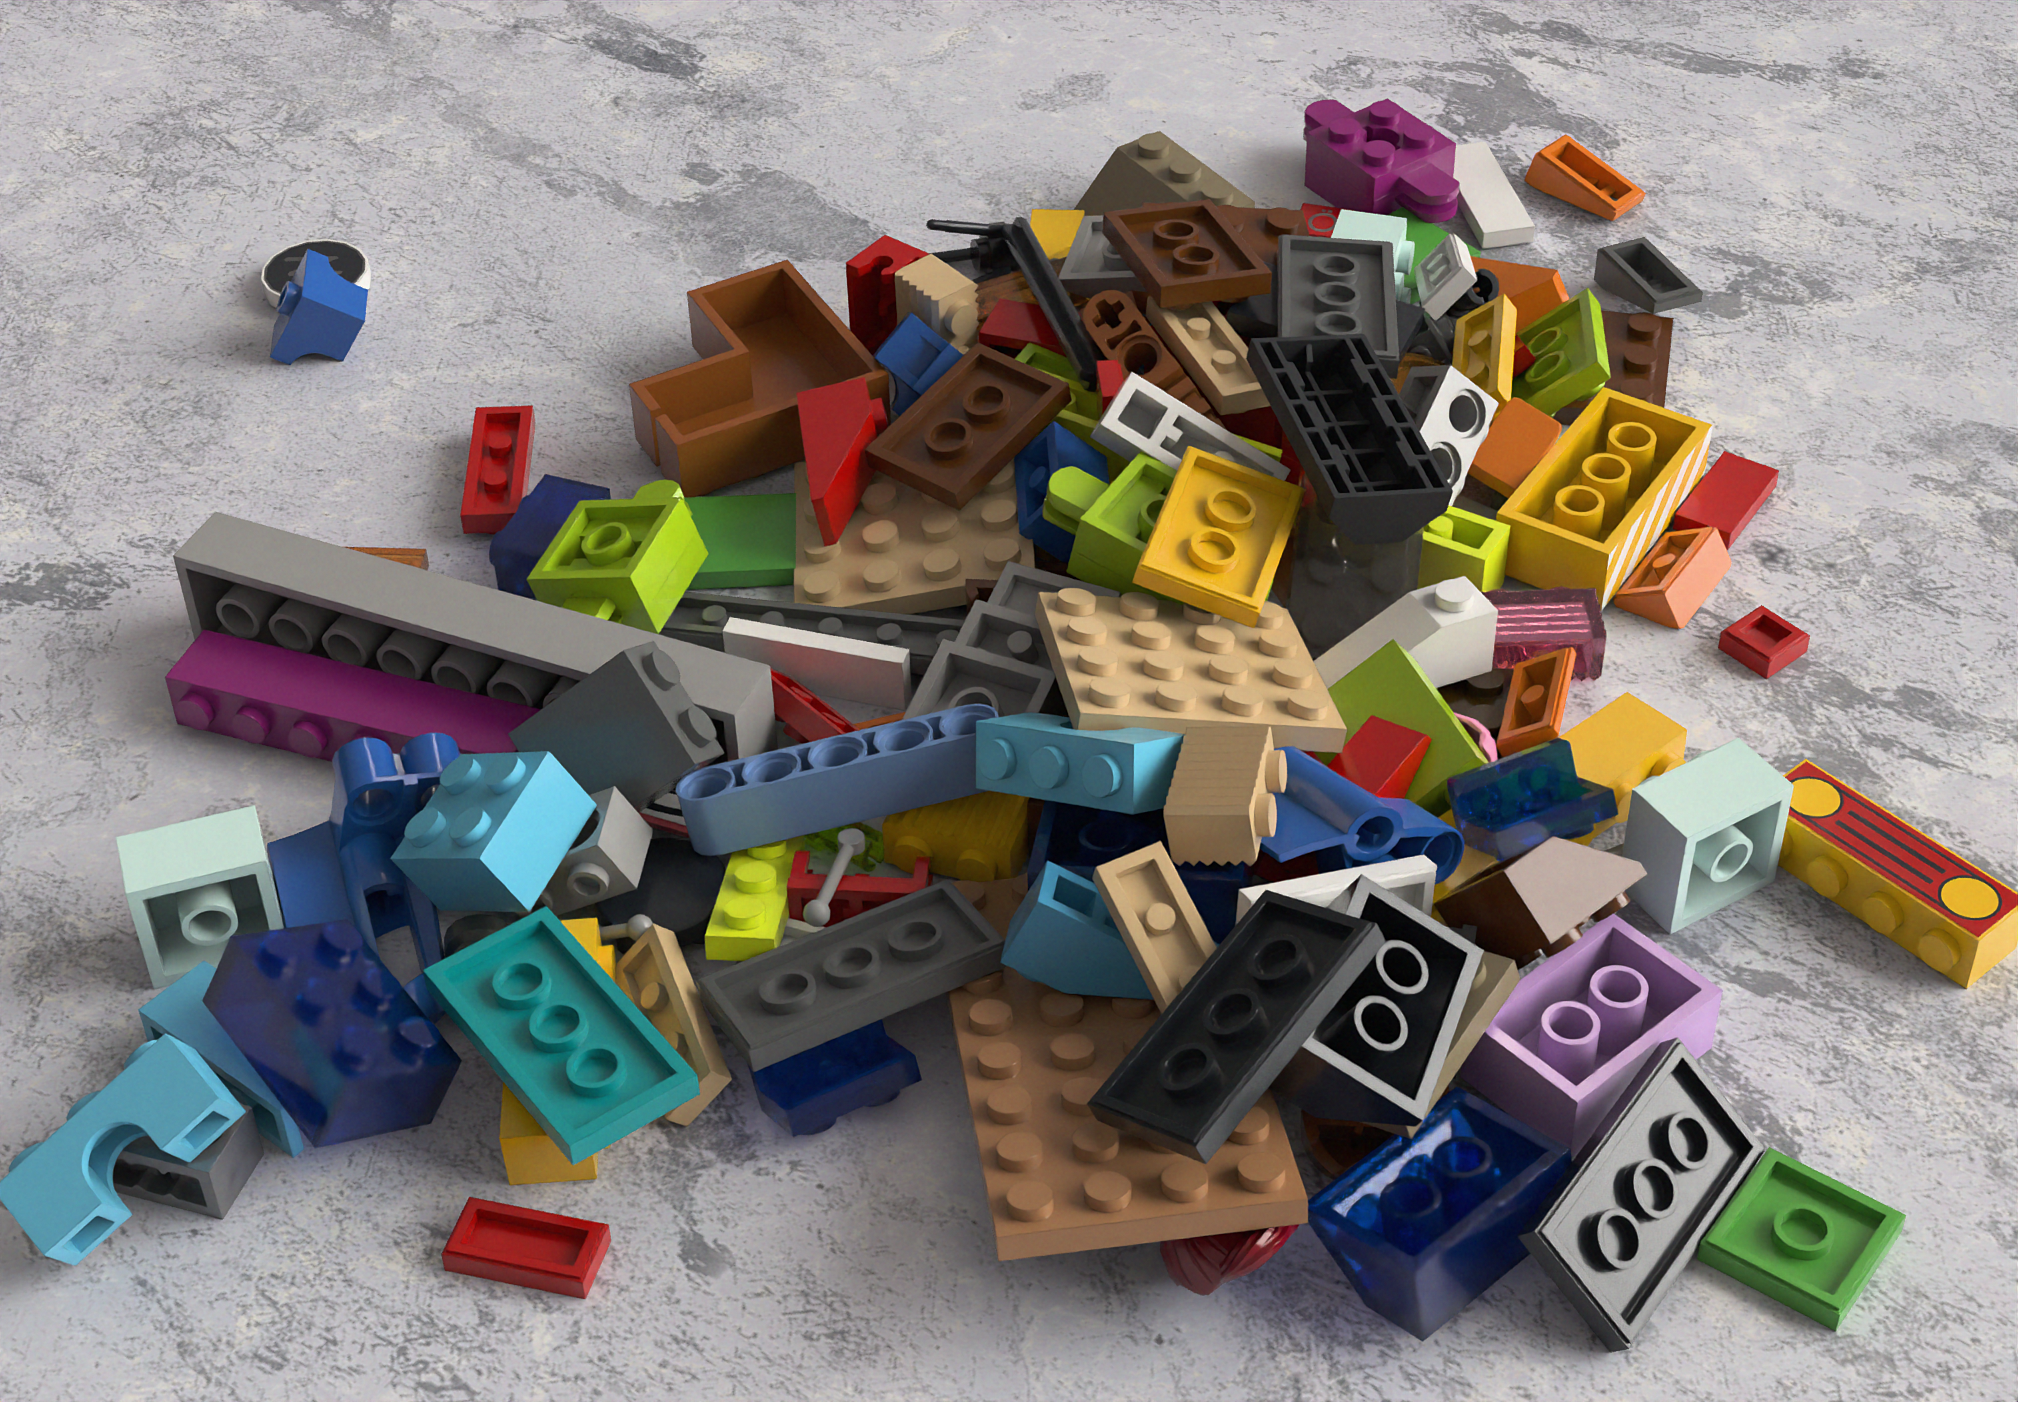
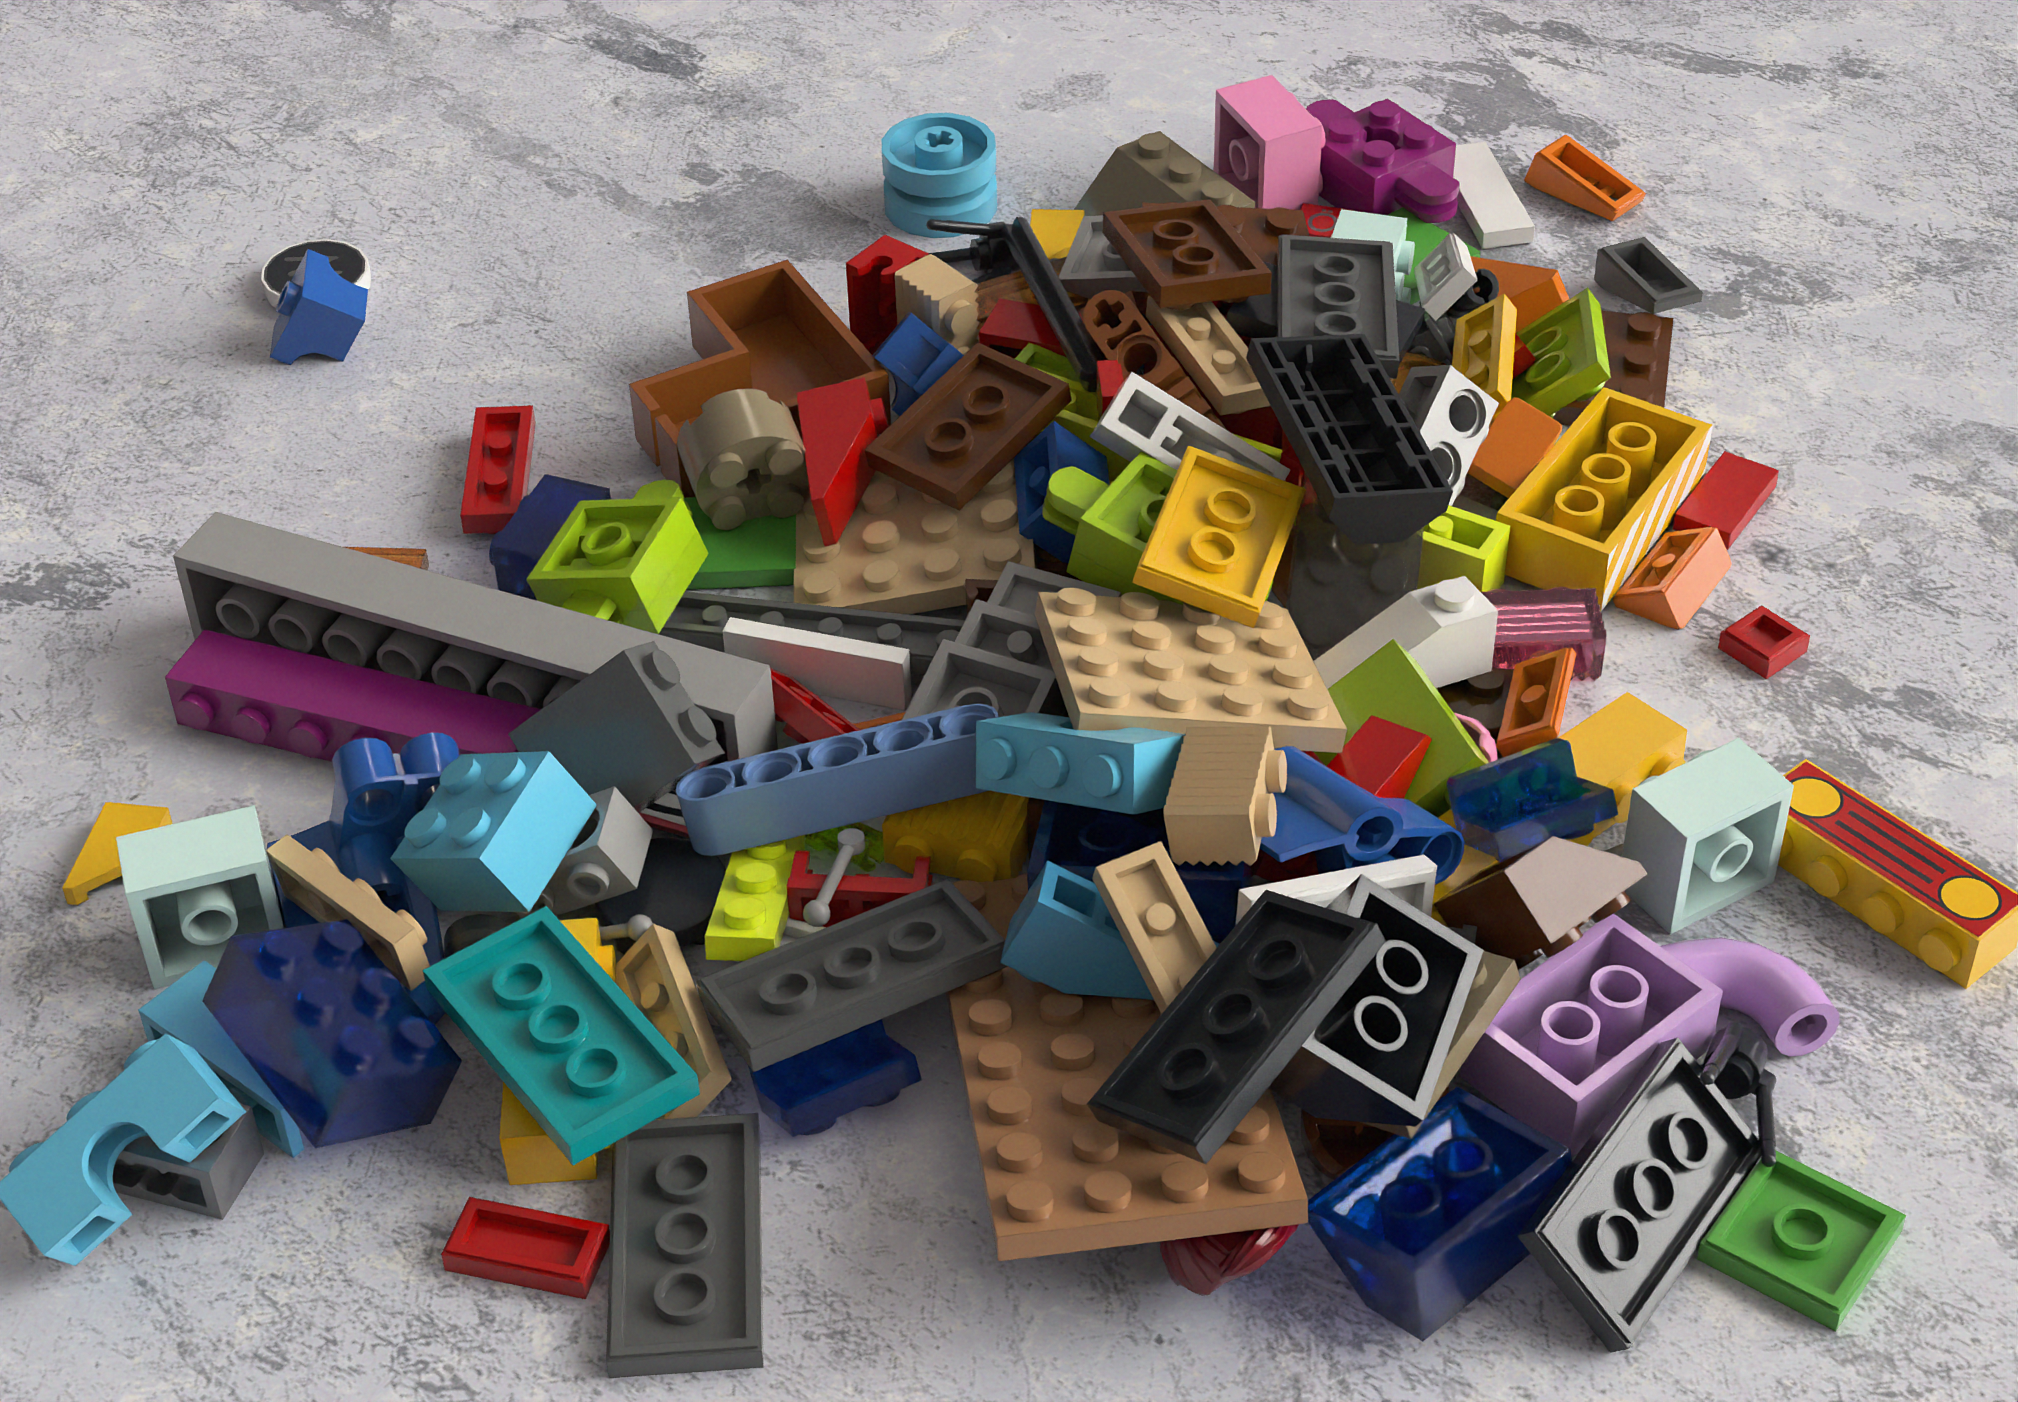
none -> yellow tile [62,802,173,905]
none -> tan plate [266,834,430,991]
none -> dark grey tile [606,1113,764,1378]
none -> dark tan brick [677,389,809,530]
none -> medium azure wheel [881,113,998,238]
none -> bright pink brick [1214,75,1325,210]
none -> lavender cylinder [1661,937,1840,1057]
none -> black plant [1700,1021,1776,1167]

